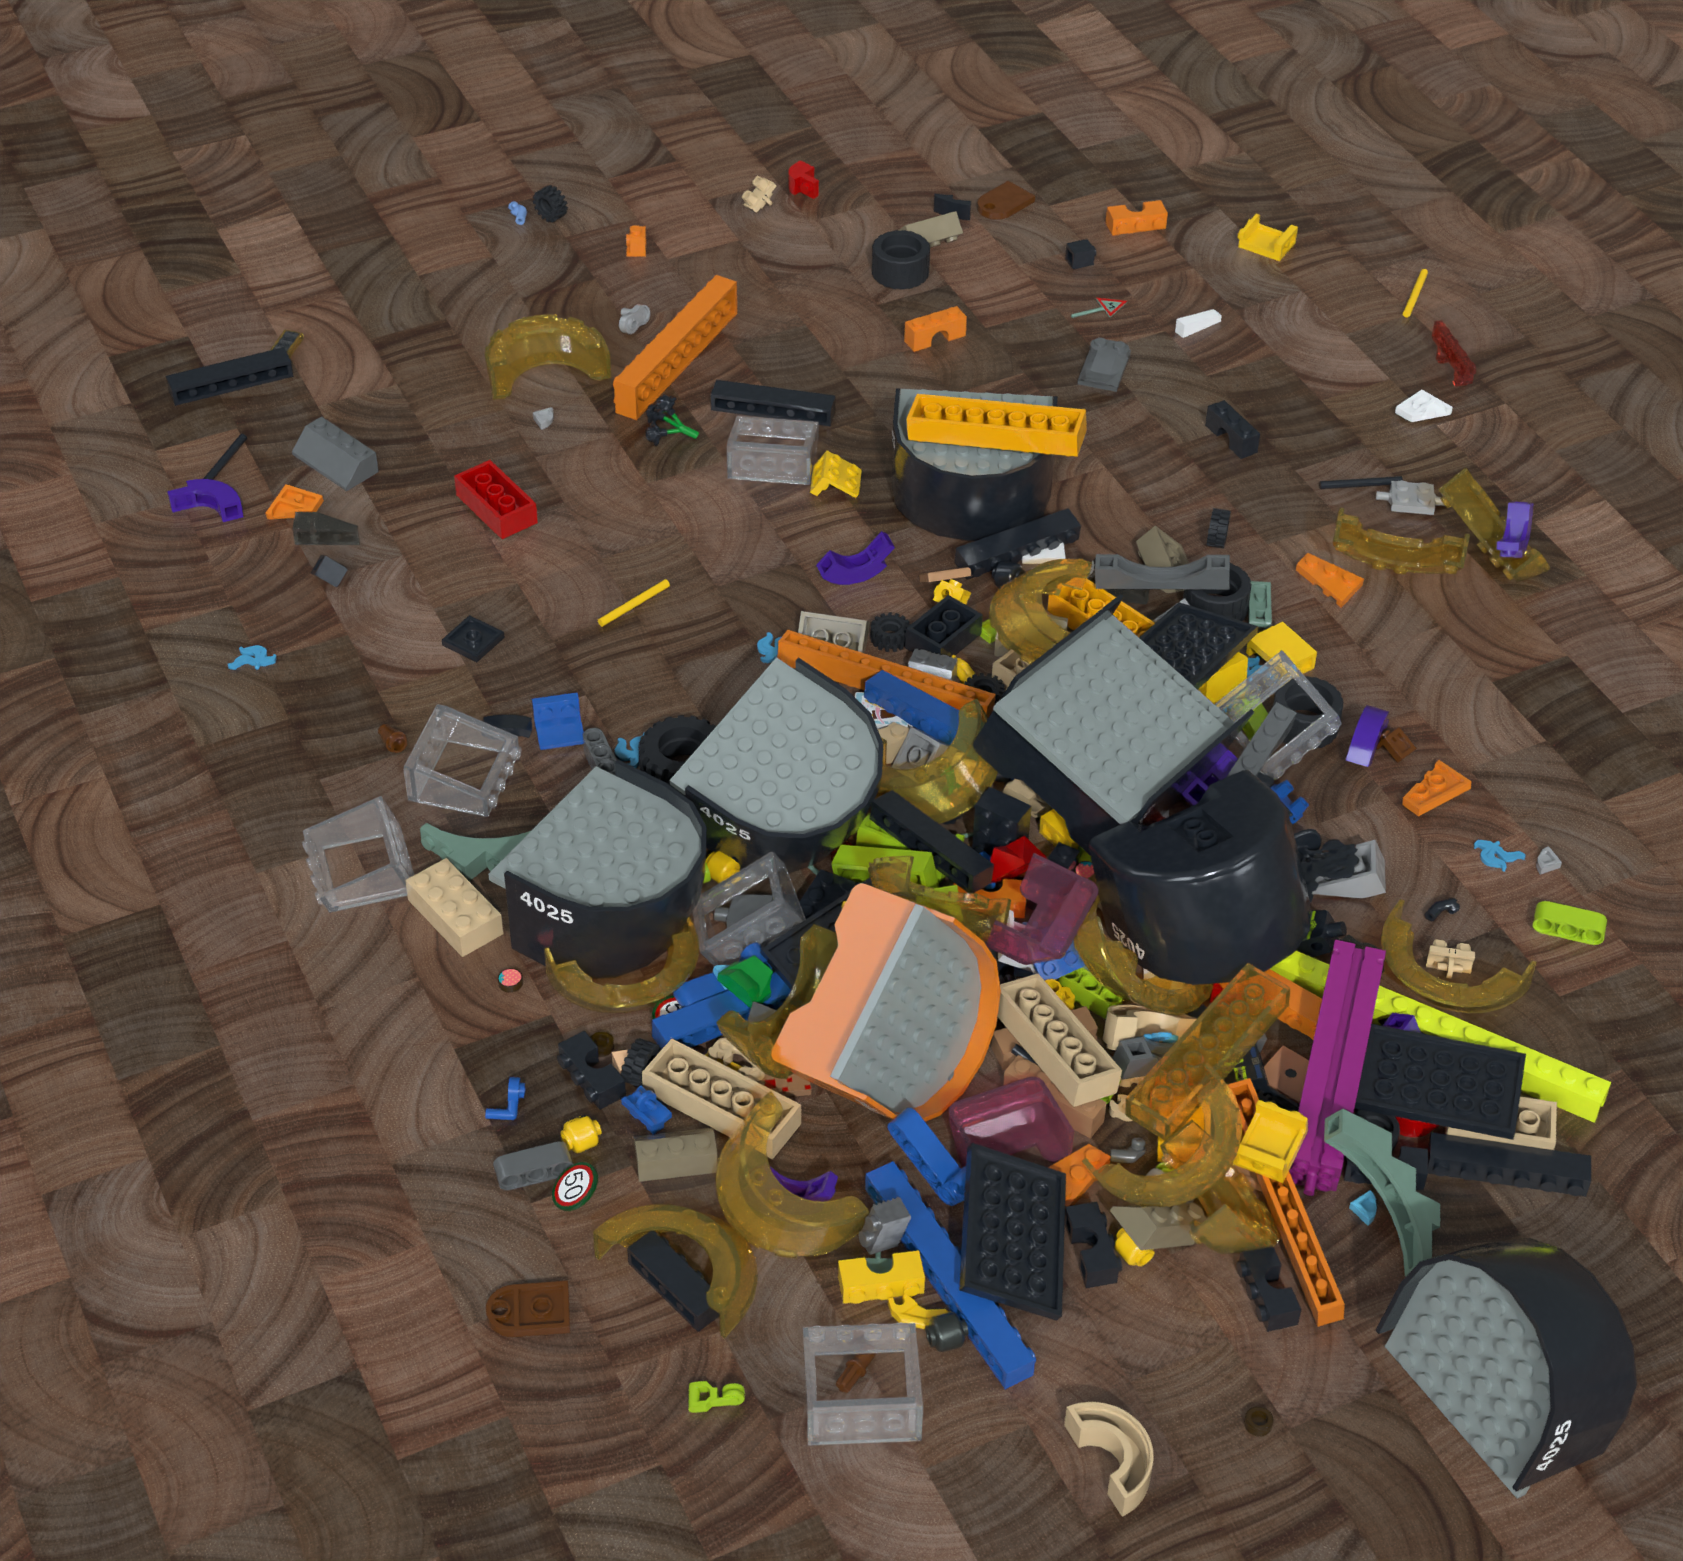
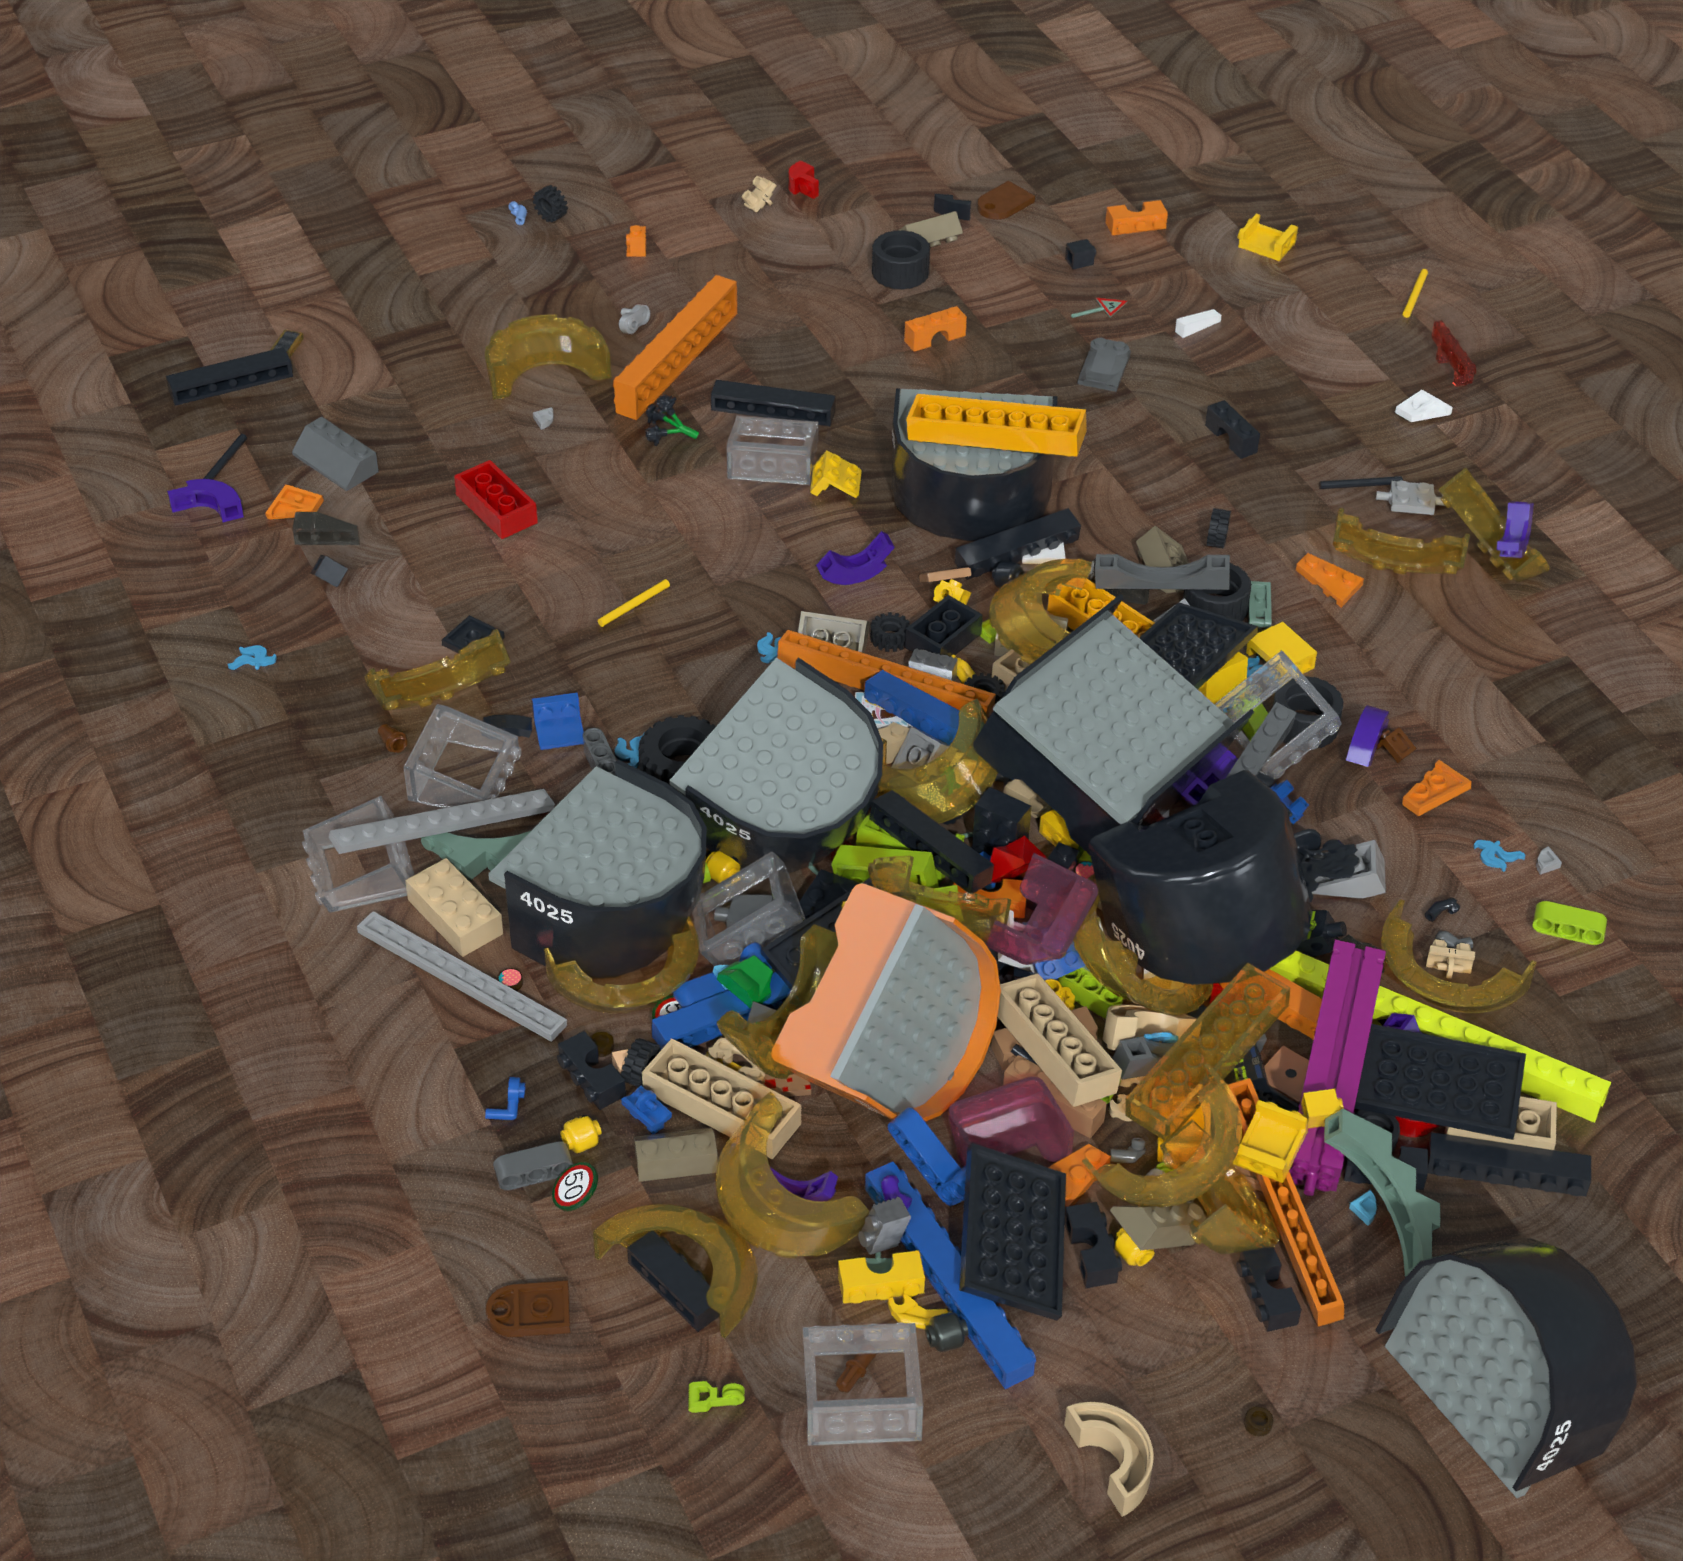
none -> light grey plate [329,789,555,854]
none -> light grey plate [357,911,567,1042]
none -> clear yellow windscreen [364,629,511,710]
none -> dark purple arm [881,1175,912,1210]
none -> yellow brick [1301,1089,1344,1128]
none -> dark grey arm [1435,931,1473,949]

